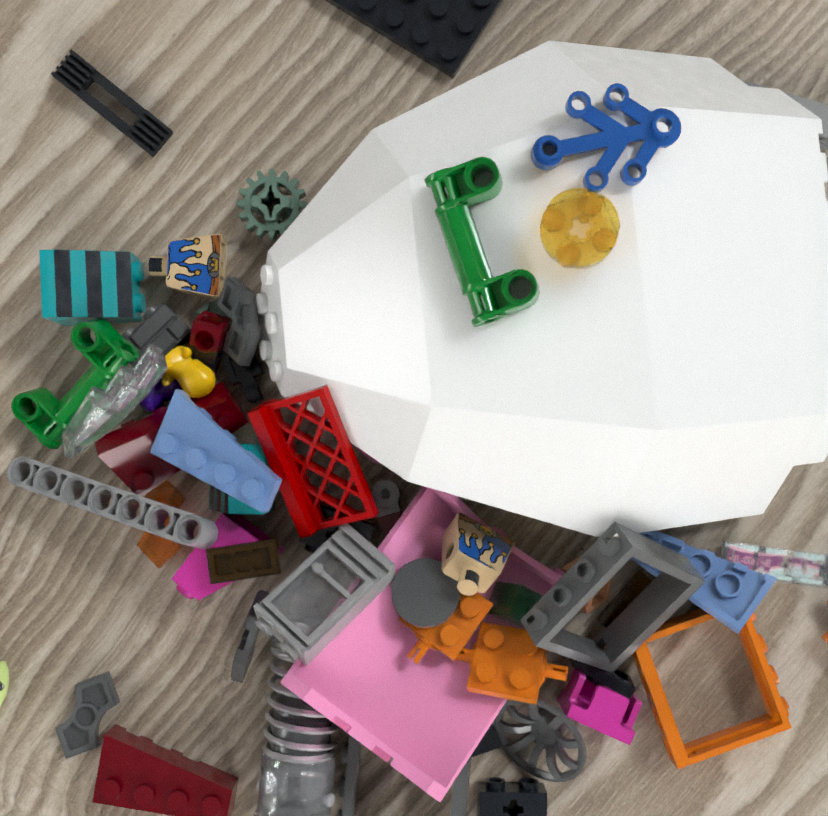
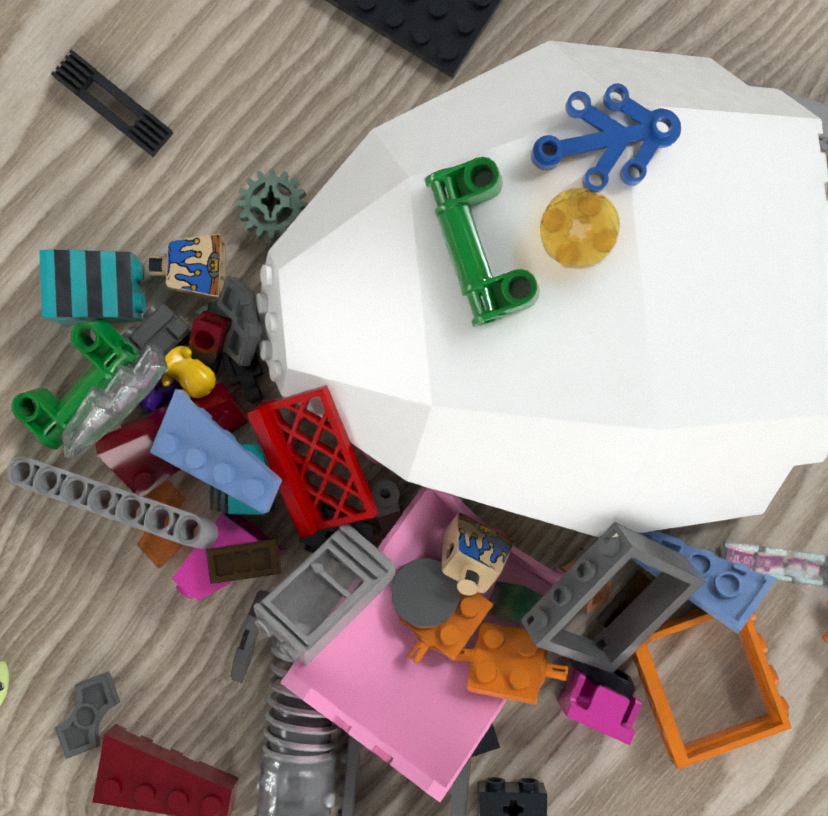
dark grey wheel [494,699,587,782] -> none

